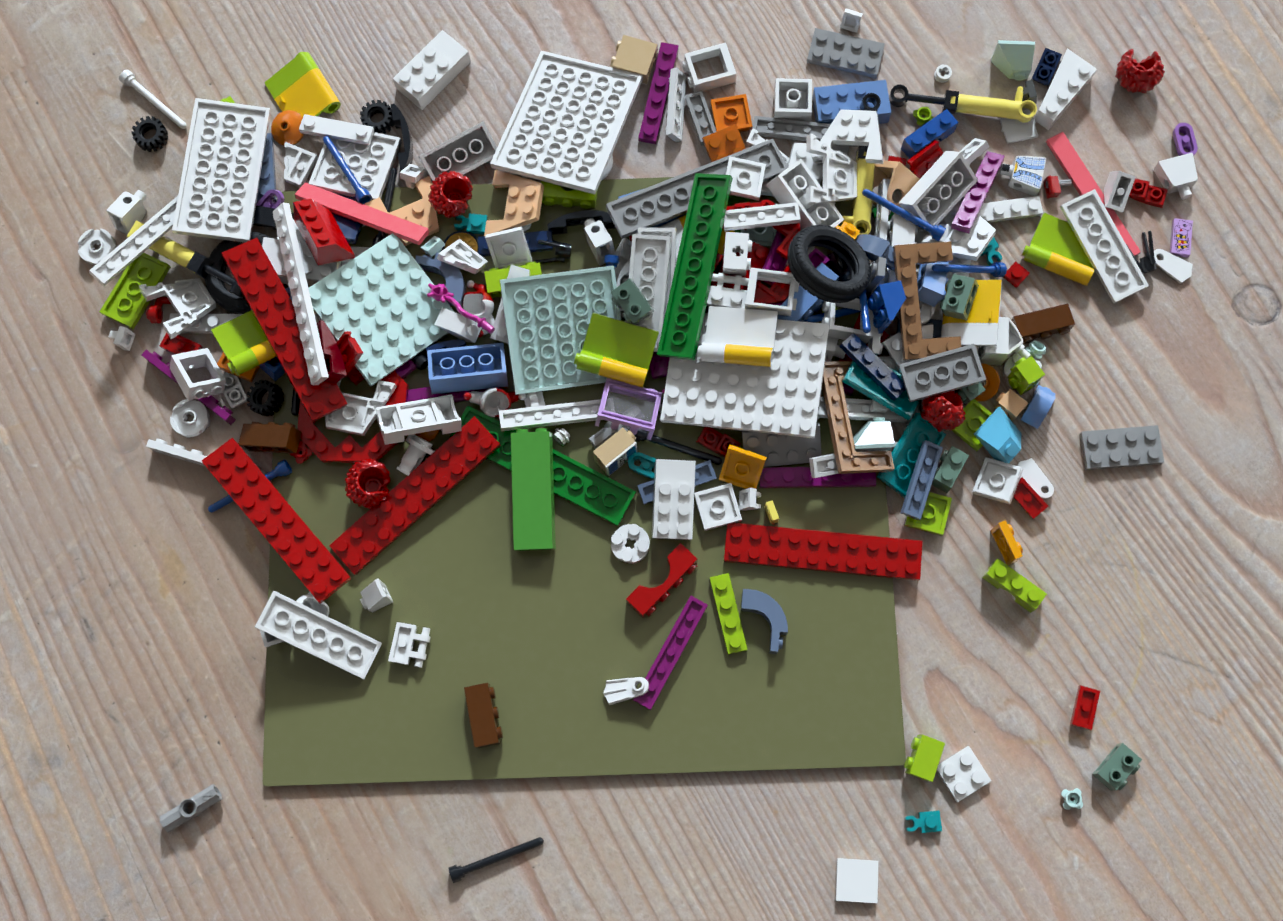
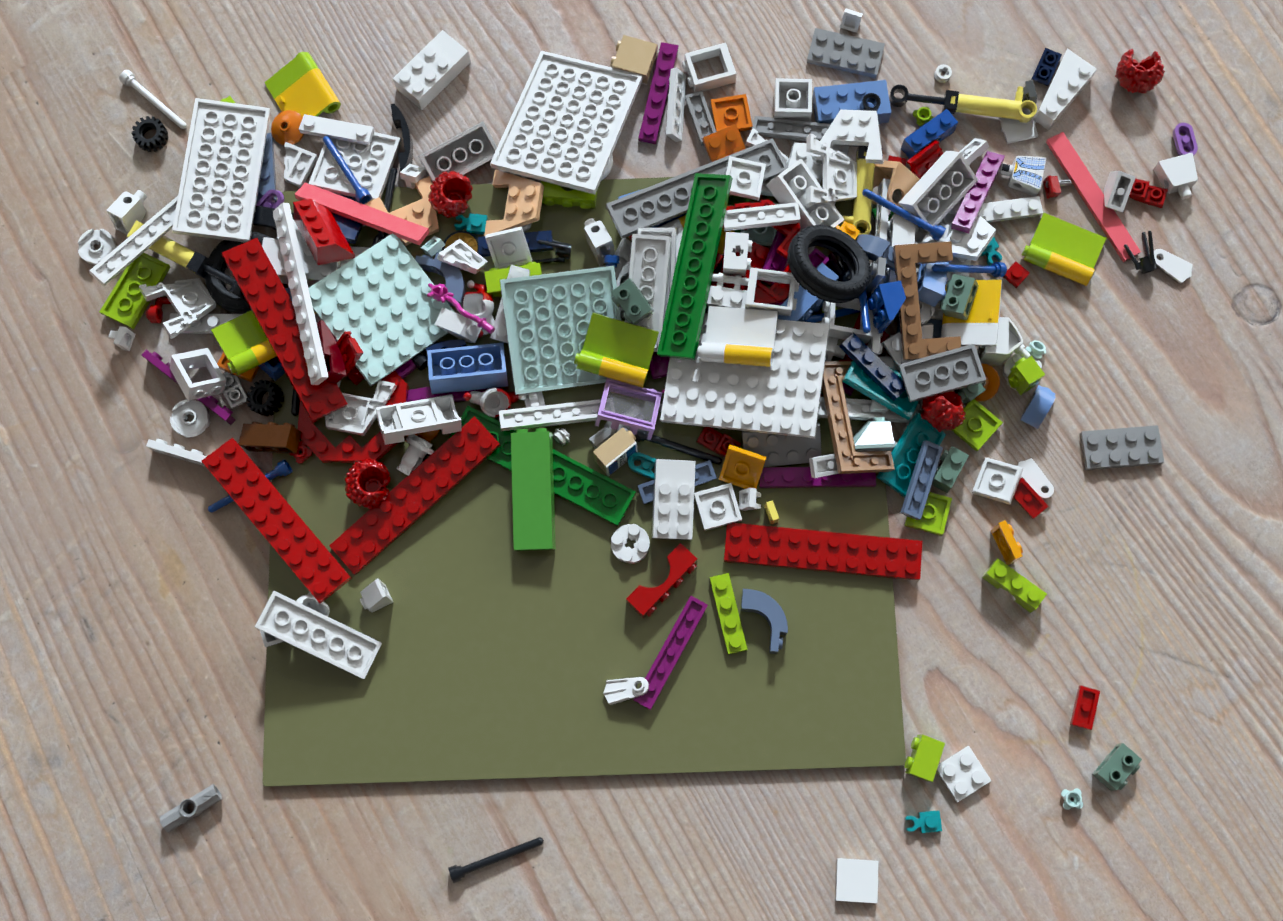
red plate [159,333,203,354] -> none
black tyre [360,100,394,134] -> none
white plate [388,622,431,668] -> none
reddish brown brick [464,683,503,749] -> none
black slope [547,210,616,235] -> none
medium azure slope [974,407,1022,464] -> none
light aqua slope [991,40,1035,81] -> none
light nougat brick [995,389,1028,422] -> none
reddish brown brick [1011,303,1075,344] -> none
white plate [1060,189,1149,304] -> none
lavender tile [1170,218,1193,257] -> none

